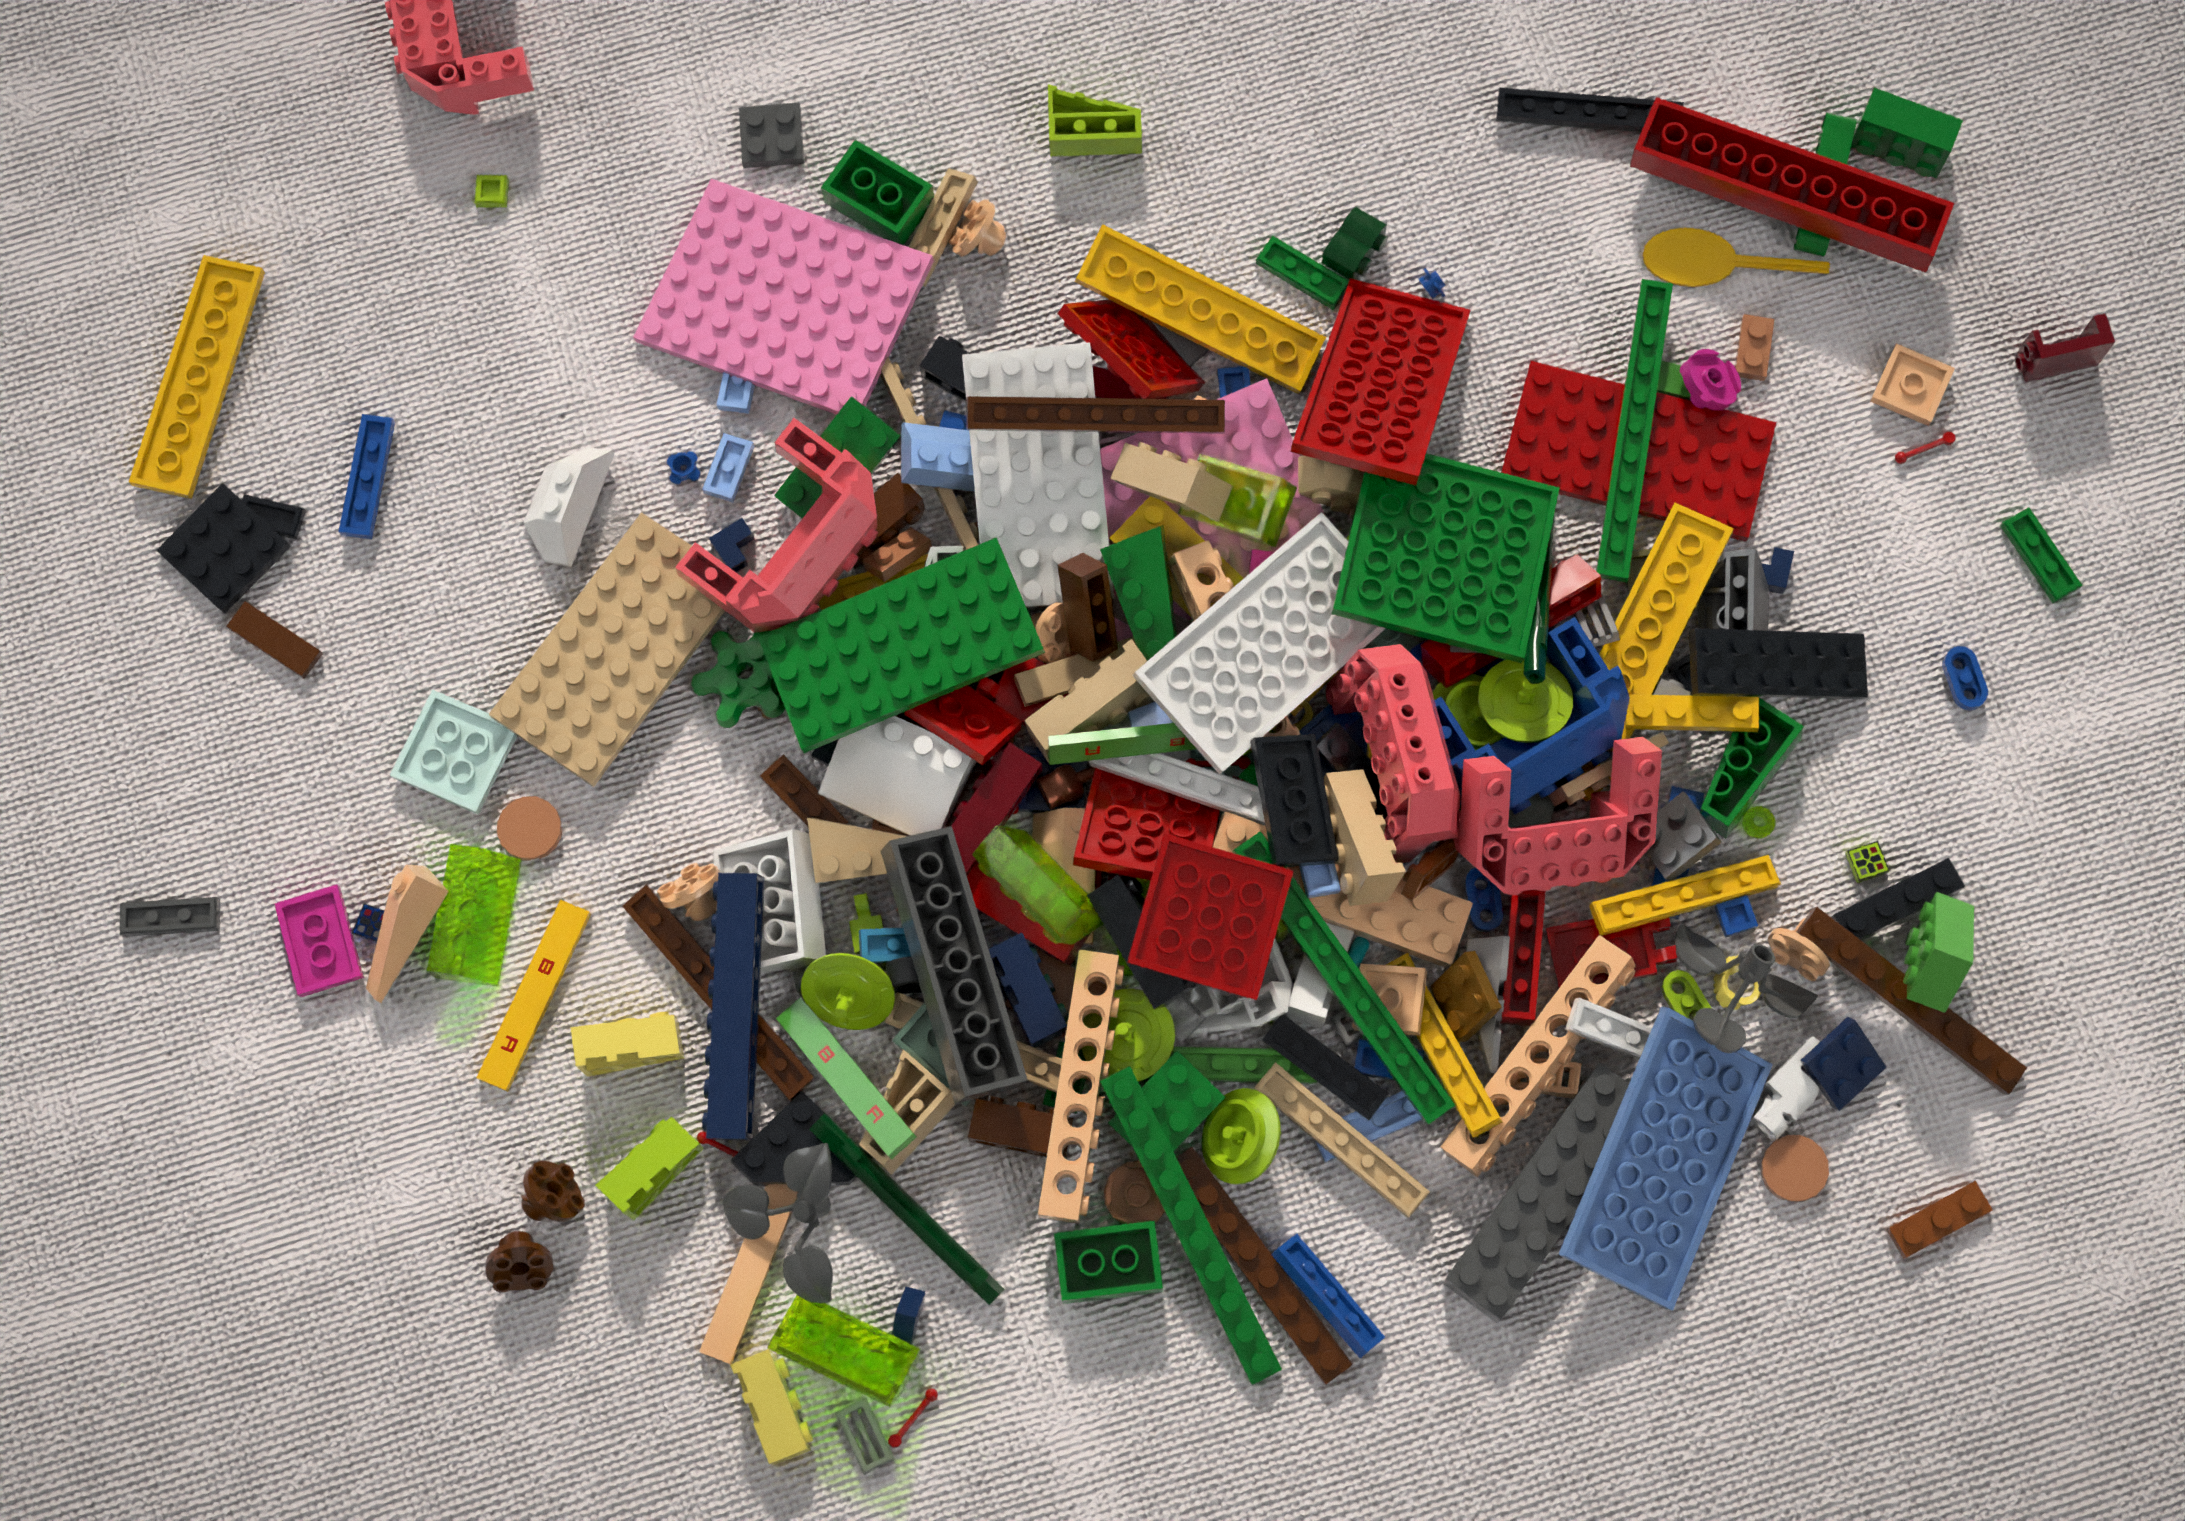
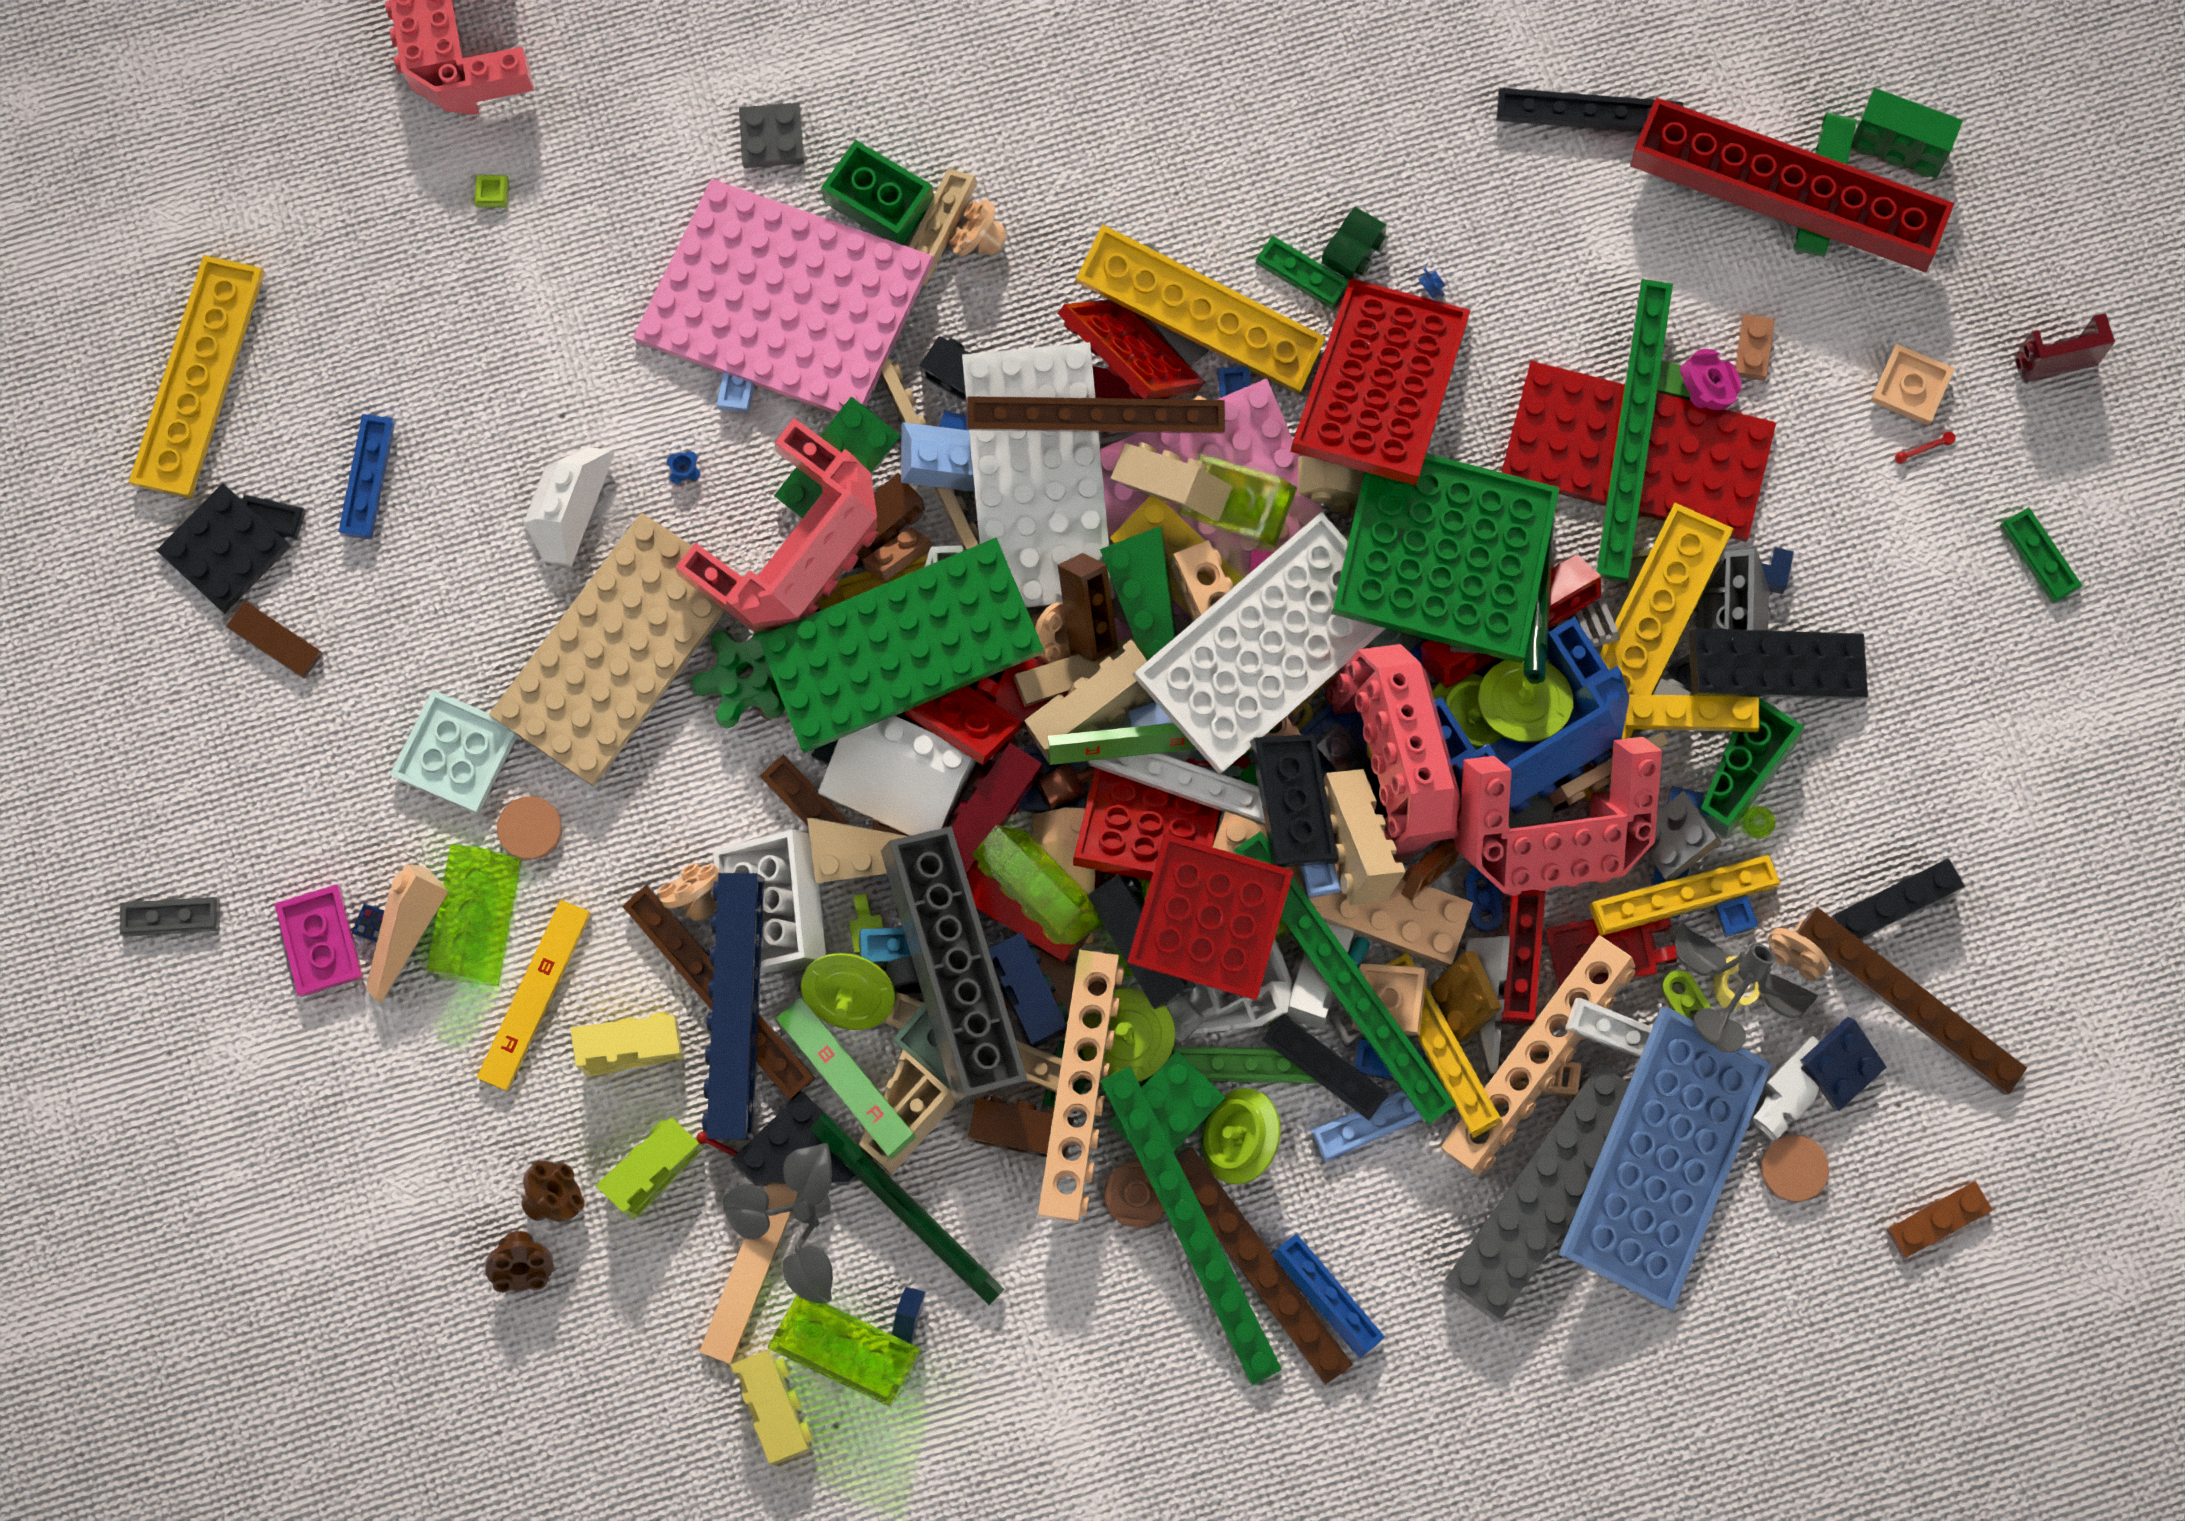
light blue plate [702,433,755,503] -> none
dark blue piece [709,518,755,573] -> none
light grey tile [835,1397,895,1475] -> none
red hinge [888,1388,938,1448] -> none
lime wedge [1048,84,1142,157] -> none
green brick [1054,1221,1163,1304] -> none
tan tile [1254,1062,1430,1218] -> none
yellow piece [1642,228,1830,287] -> none
tile [1845,841,1890,883] -> none
bright green brick [1903,892,1974,1013] -> none
blue plate [1942,646,1988,711] -> none

